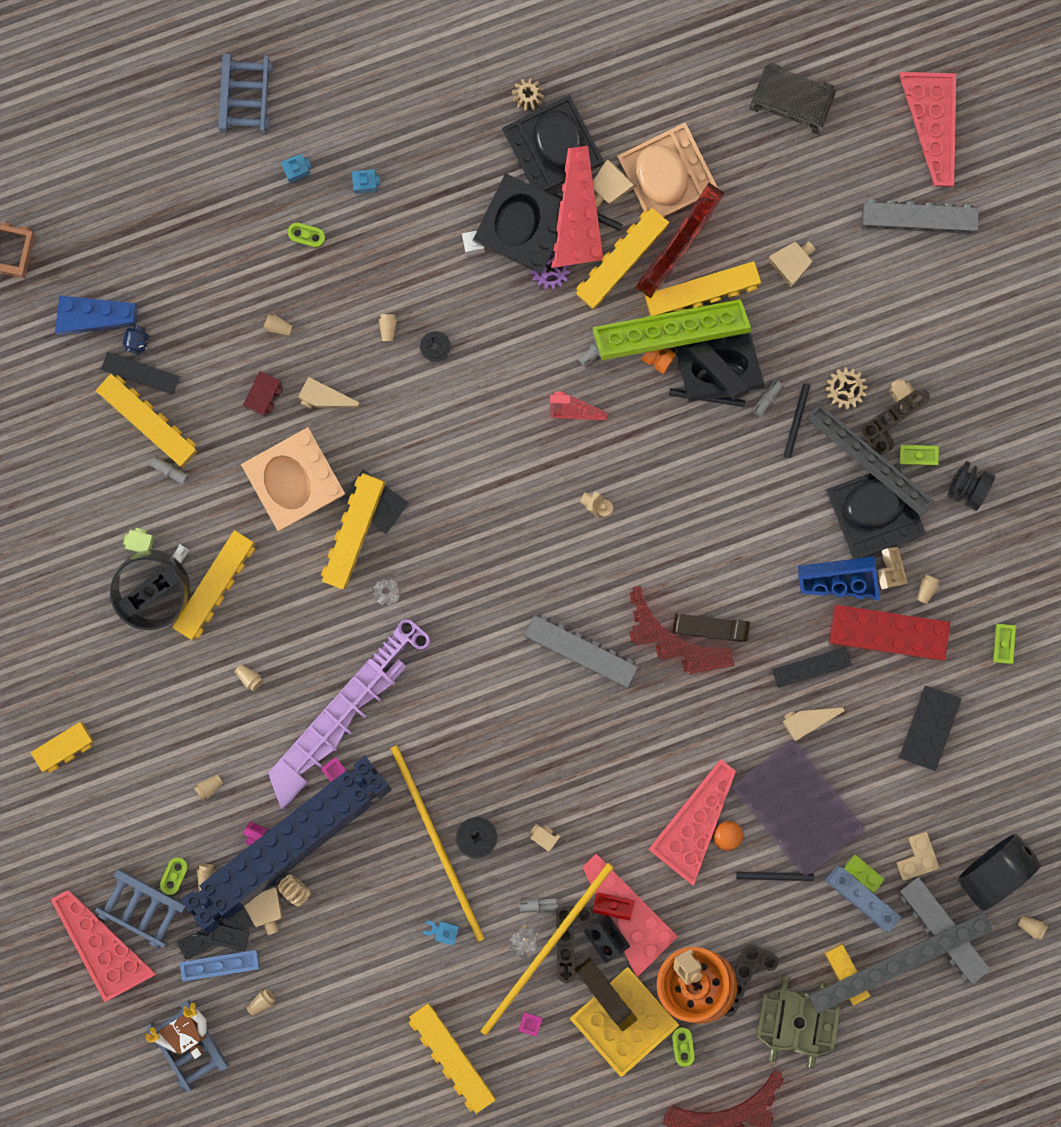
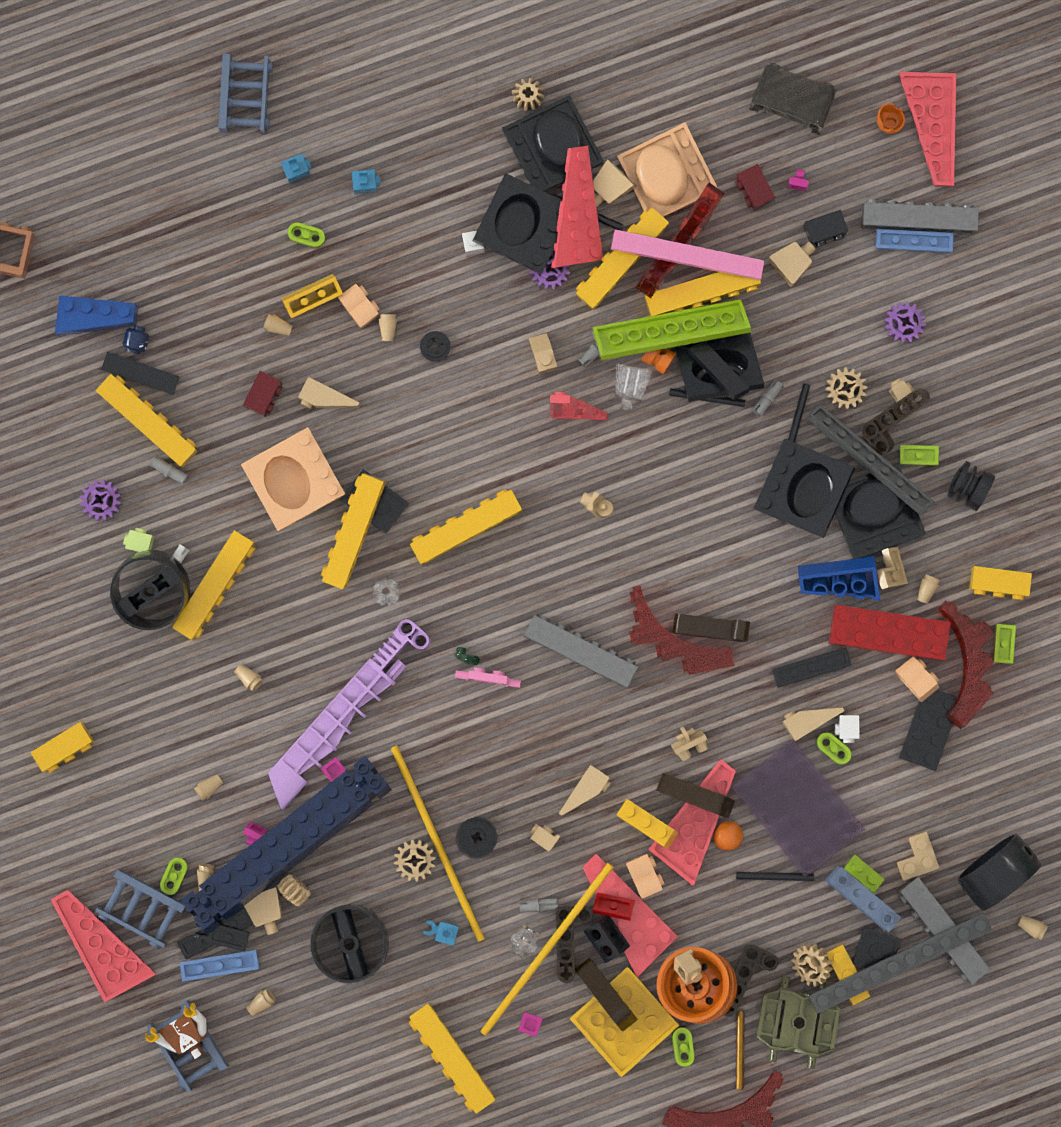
none -> medium lavender gear [79,479,122,521]
none -> yellow brick [281,274,343,318]
none -> black cylinder [310,904,389,984]
none -> light nougat brick [338,284,380,329]
none -> tan gear [394,840,436,882]
none -> yellow brick [410,489,522,566]
none -> clear green arm [455,647,480,665]
none -> bright pink plate [455,668,521,688]
none -> tan slope [529,333,557,375]
none -> tan slope [559,765,610,815]
none -> bright pink tile [611,230,764,280]
none -> clear torso [615,364,652,411]
none -> yellow brick [616,799,678,850]
none -> light nougat brick [626,854,664,899]
none -> dark brown beam [656,773,735,819]
none -> tan hips [671,727,708,761]
none -> dark red brick [735,164,775,211]
none -> pearl gold bar [736,1011,745,1090]
none -> black piece [753,439,855,538]
none -> dark pink tile [787,169,809,191]
none -> tan gear [791,943,833,986]
none -> black brick [803,210,848,247]
none -> lime plate [816,733,851,764]
none -> white brick [835,715,859,743]
none -> black plate [852,927,901,968]
none -> orange hair [876,103,905,134]
none -> medium blue plate [876,229,953,253]
none -> medium lavender gear [884,302,926,344]
none -> light nougat brick [896,657,939,702]
none -> clear red arch [936,600,994,729]
none -> yellow brick [969,566,1032,600]

